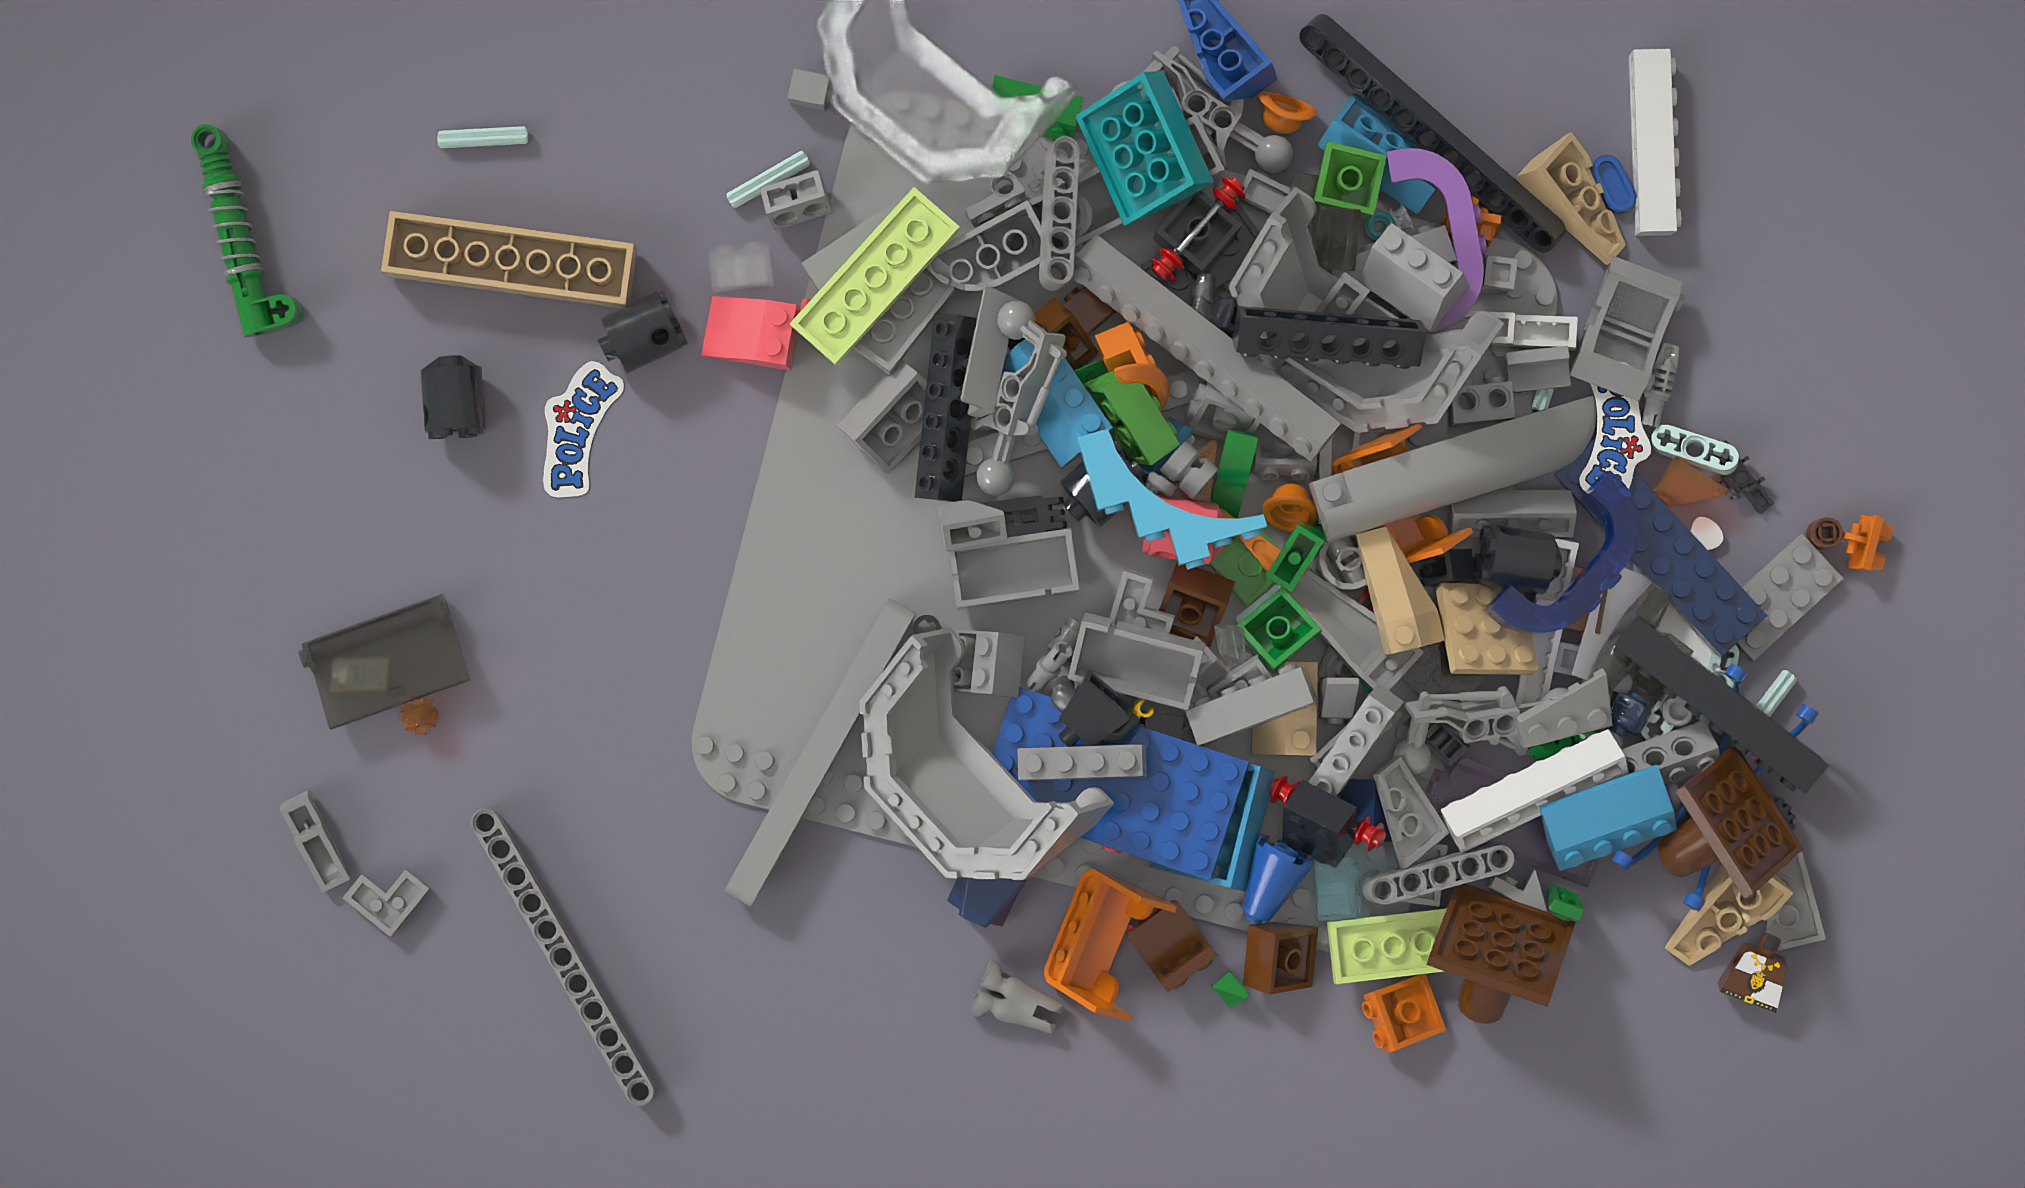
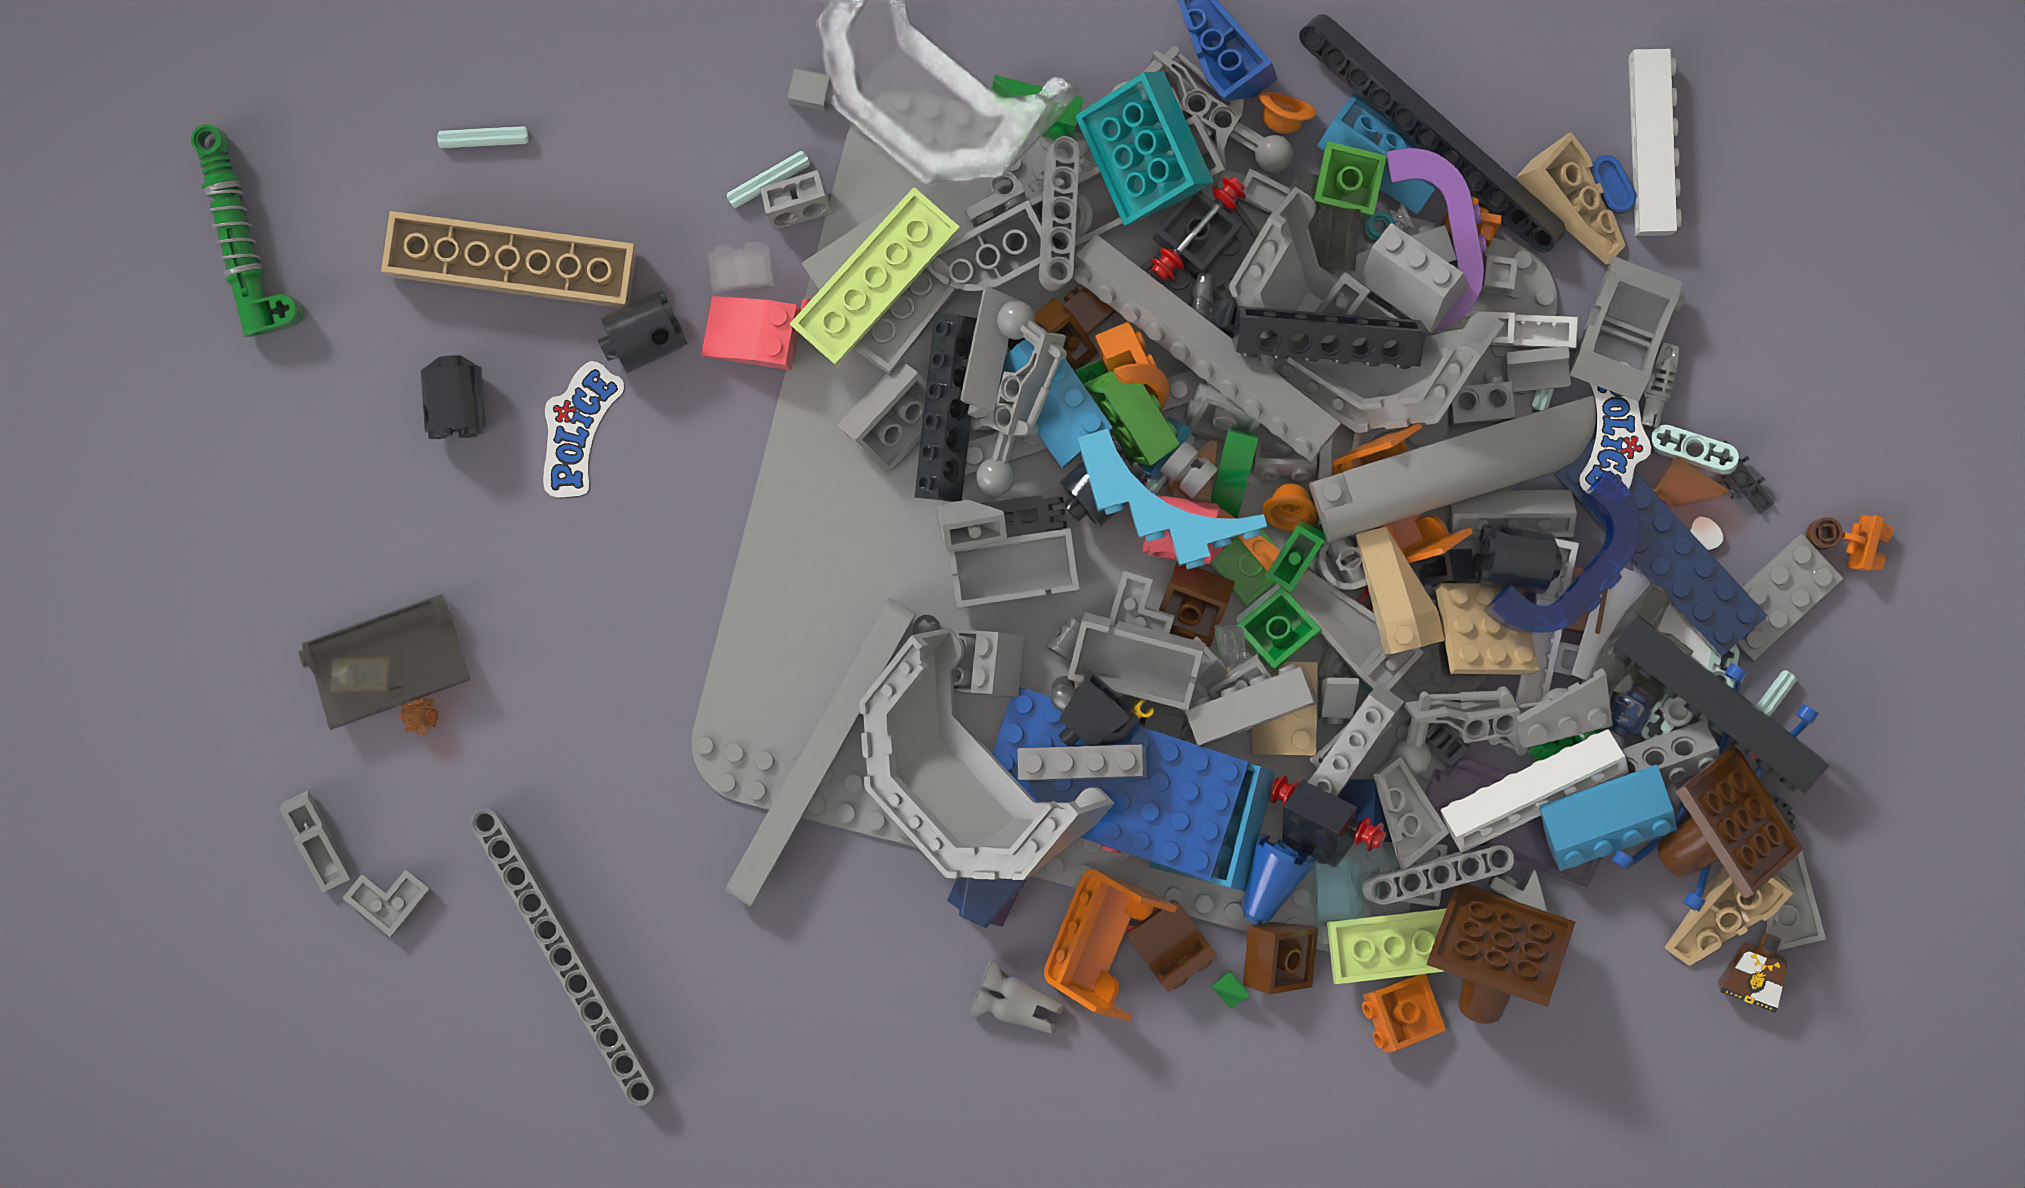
light grey pin [1025,641,1073,693] -> none
light grey tile [1146,471,1177,497] -> none
green plate [1546,883,1584,921] -> none

